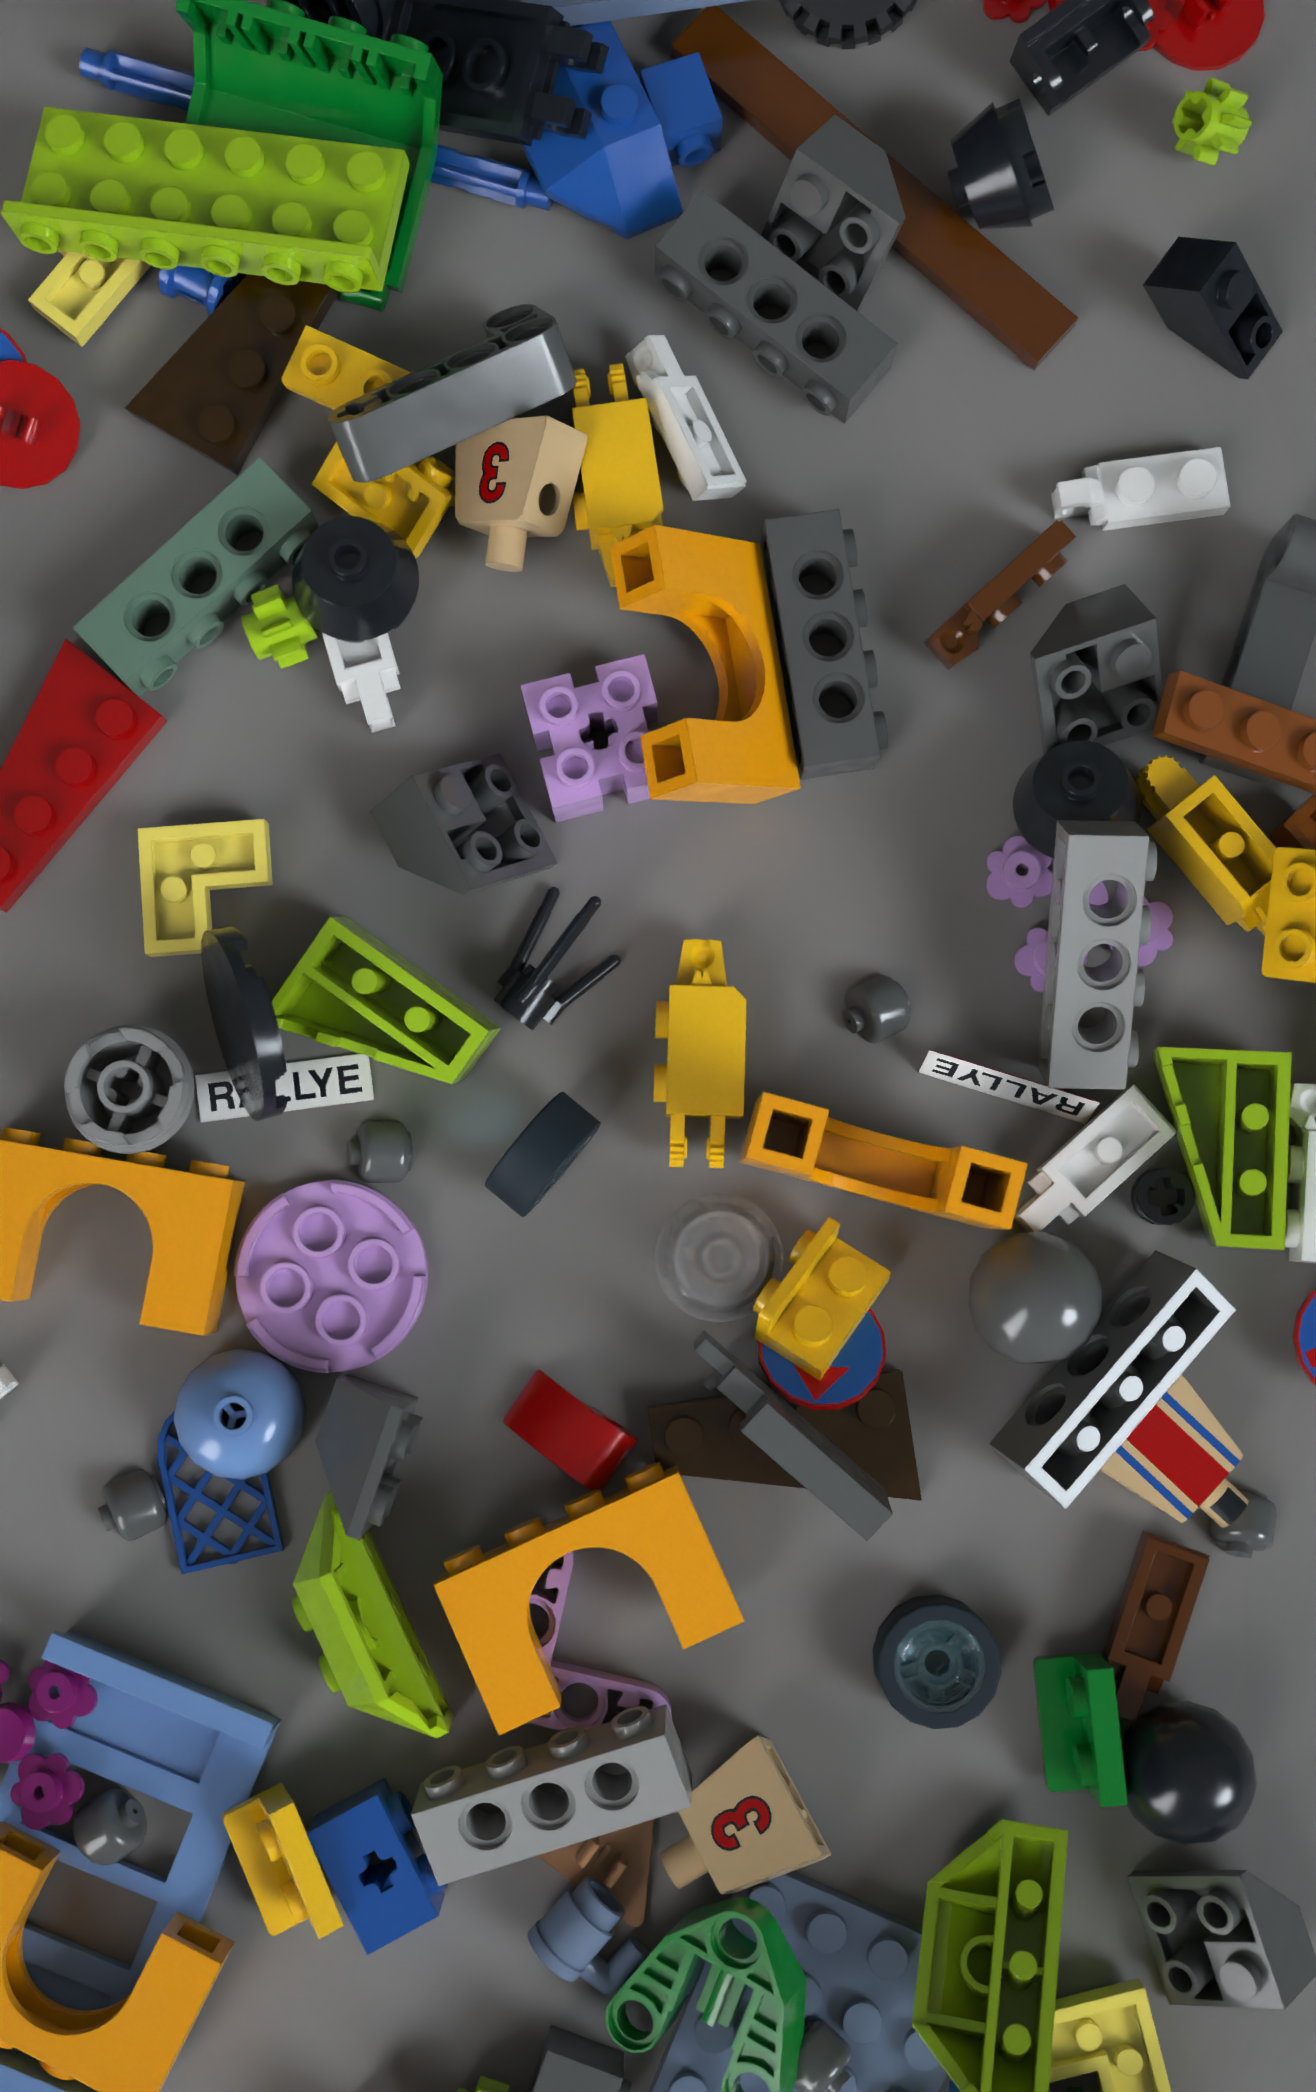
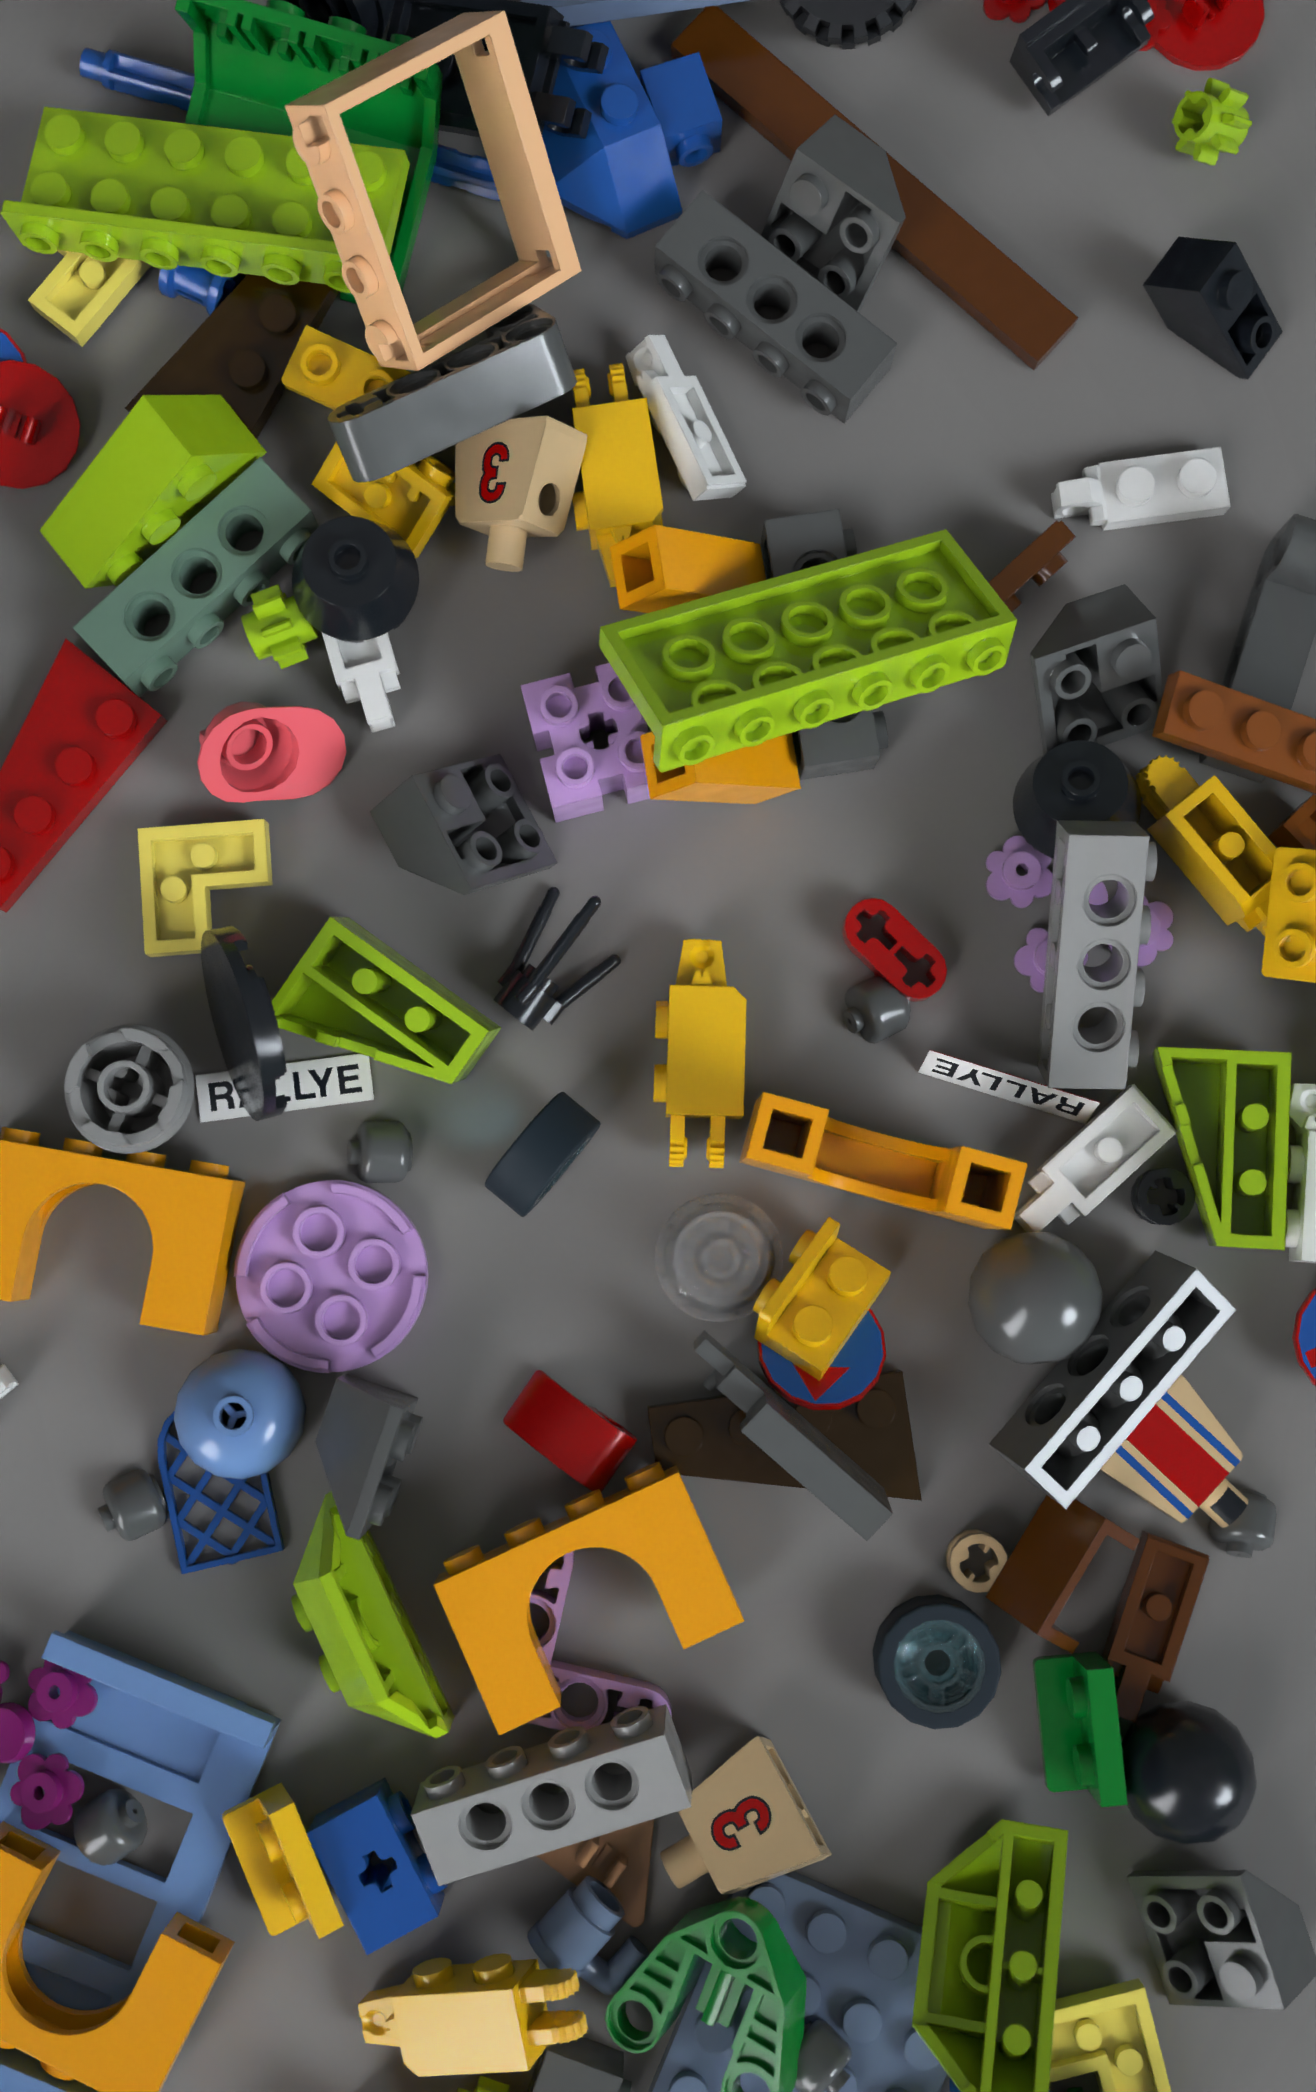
black cone [947,98,1054,229] -> none
none -> lime wedge [39,394,267,589]
none -> coral piece [197,702,347,803]
none -> light nougat window [285,10,582,371]
none -> yellow hinge [358,1953,588,2077]
none -> lime bracket [599,529,1017,772]
none -> red beam [842,898,947,1002]
none -> tan bush [945,1529,1008,1593]
none -> reddish brown panel [986,1495,1140,1654]

